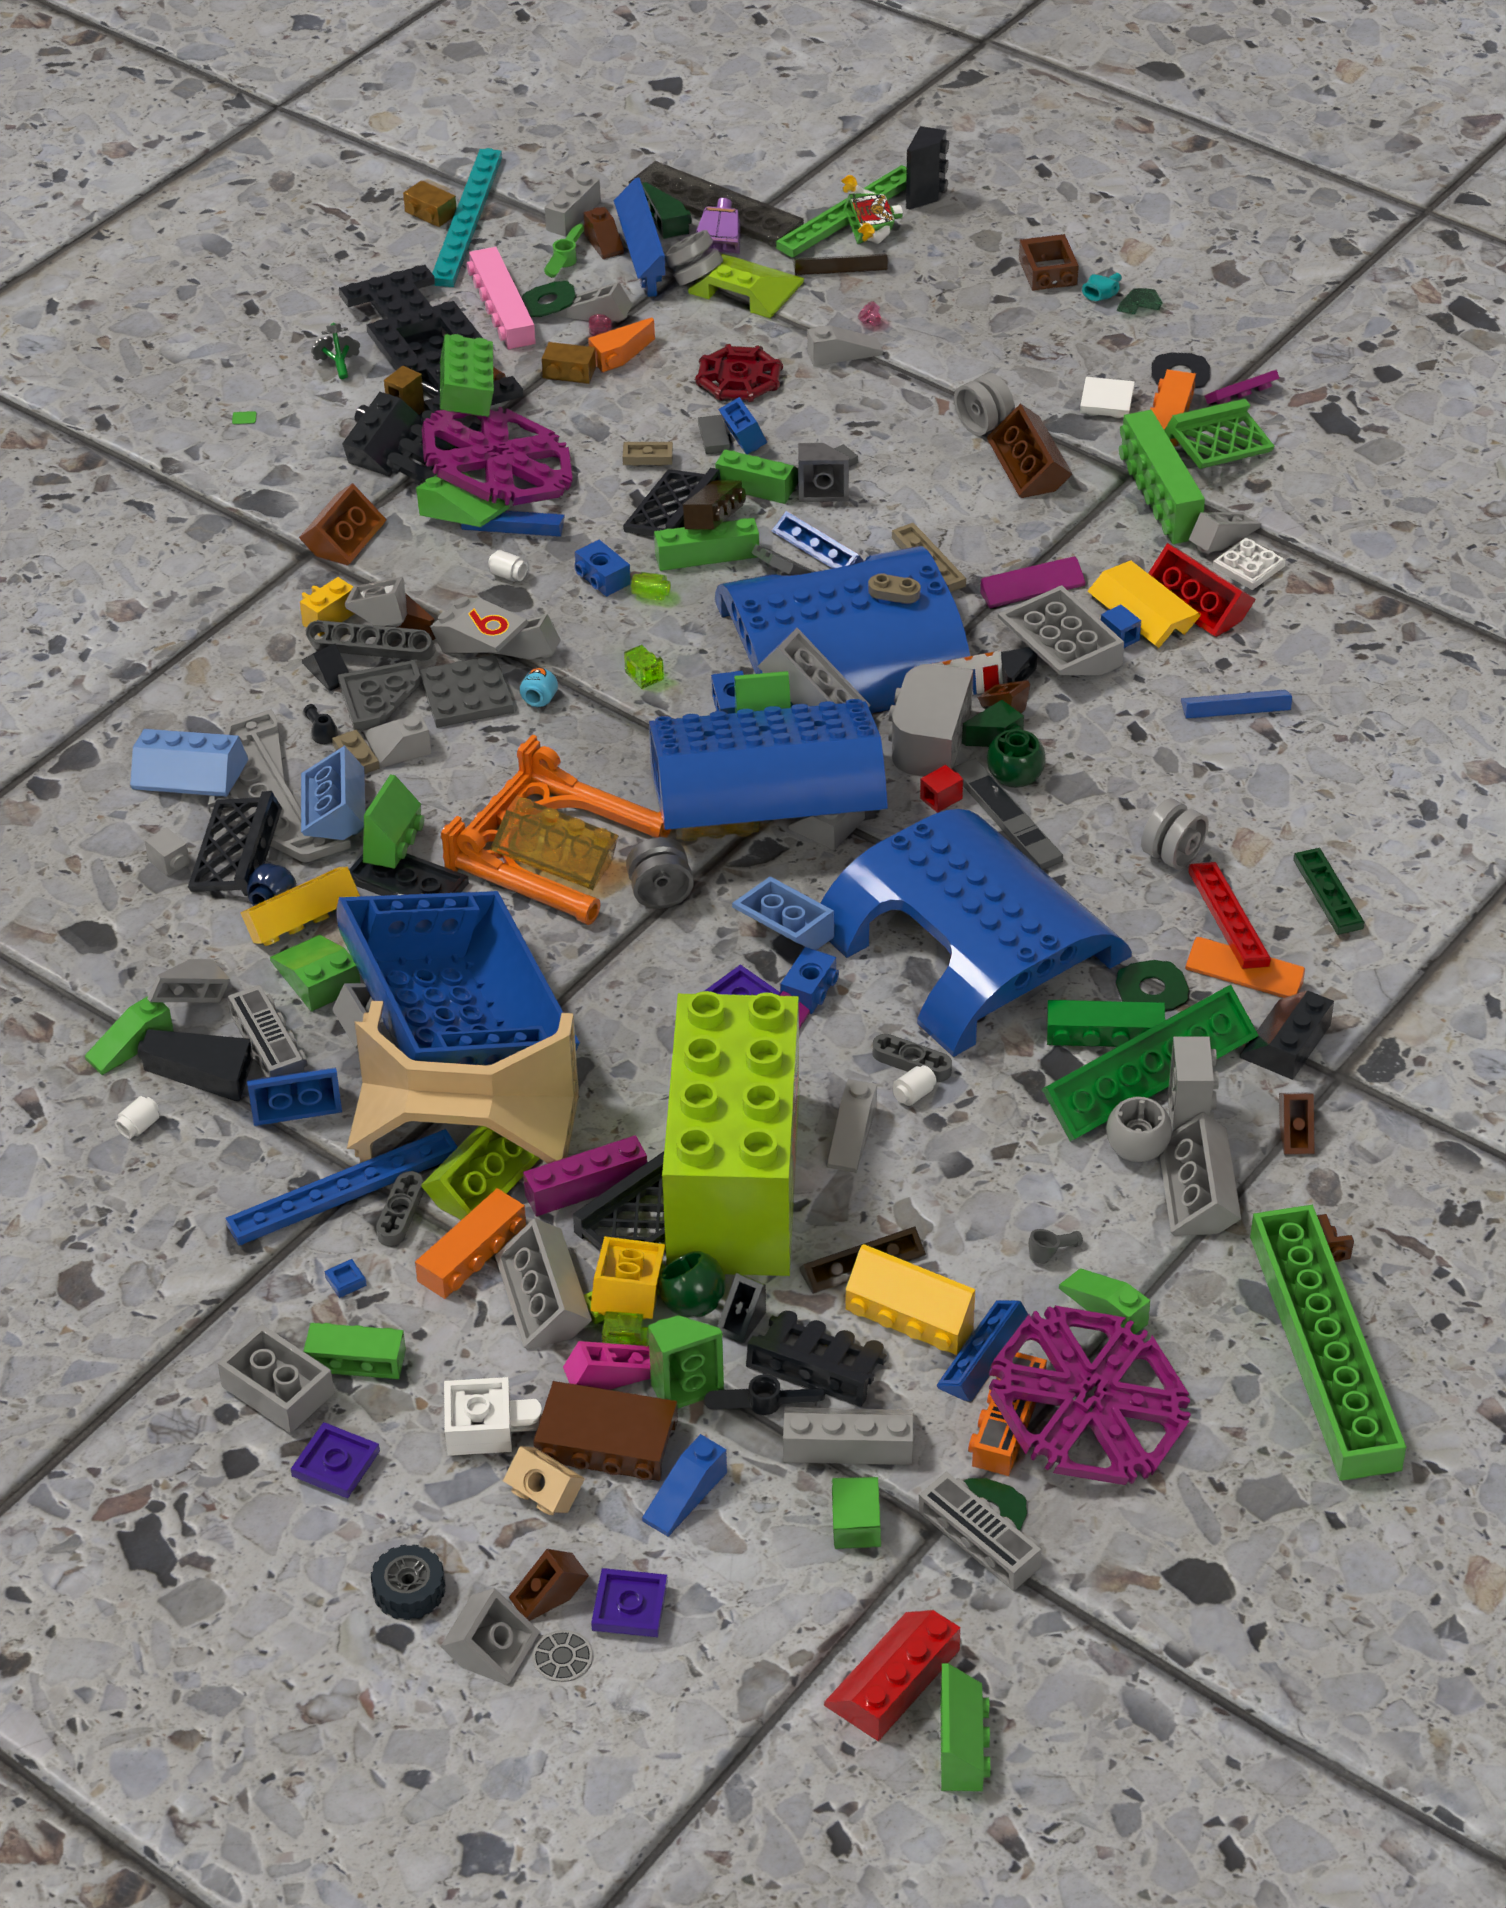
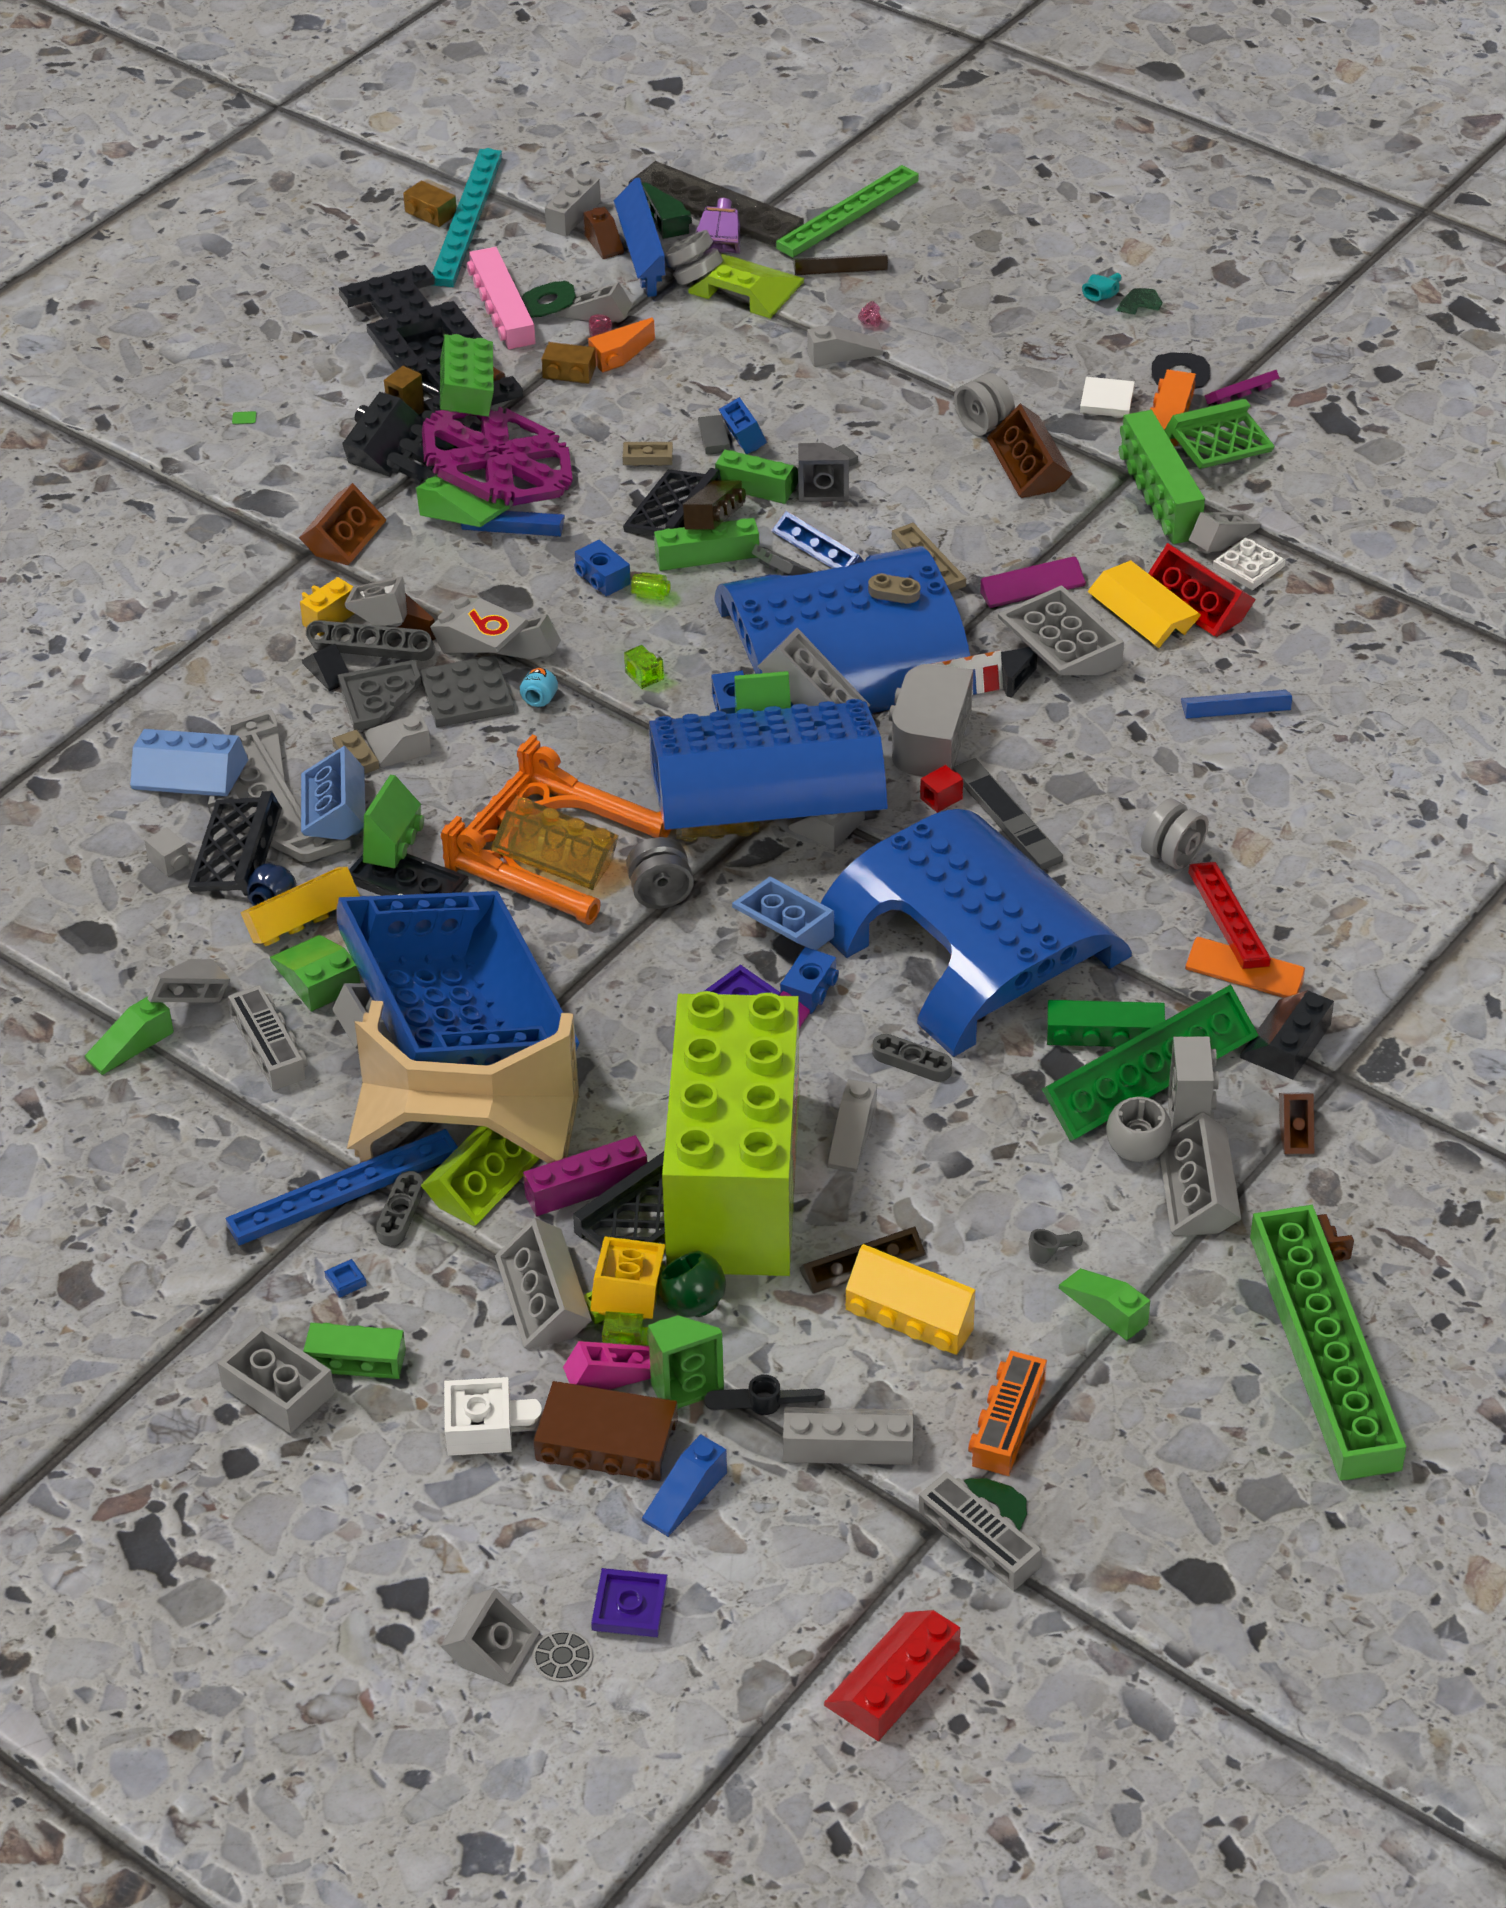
white brick [115,1096,159,1139] -> none
black slope [138,1029,253,1101] -> none
blue slope [247,1067,342,1126] -> none
dark purple plate [291,1422,380,1499] -> none
black bar [303,704,338,744] -> none
dark grey plant [311,322,360,379] -> none
black wheel [371,1544,446,1620] -> none
orange brick [415,1188,526,1299] -> none
white brick [488,550,528,582] -> none
tan brick [503,1446,585,1515] -> none
reddish brown slope [509,1549,589,1621] -> none
bright green piece [544,224,585,278] -> none
dark red plate [695,344,783,403] -> none
black slope [717,1273,766,1343] -> none
black fence [746,1310,887,1407] -> none
bright green piece [832,1477,881,1549] -> none
torso [841,174,903,244] -> none
white brick [893,1066,936,1106] -> none
black slope [906,126,949,210] -> none
blue slope [936,1300,1029,1402] -> none
bright green slope [940,1663,990,1791] -> none
dark green slope [962,700,1024,747] -> none
reddish brown slope [978,680,1030,713] -> none
dark green wheel [987,729,1046,788] -> none
magenta plate [989,1305,1191,1485] -> none
reddish brown window [1019,234,1079,291] -> none
blue brick [1101,604,1141,648] -> none
dark green piece [1116,960,1189,1011] -> none
dark green plate [1293,847,1365,935] -> none

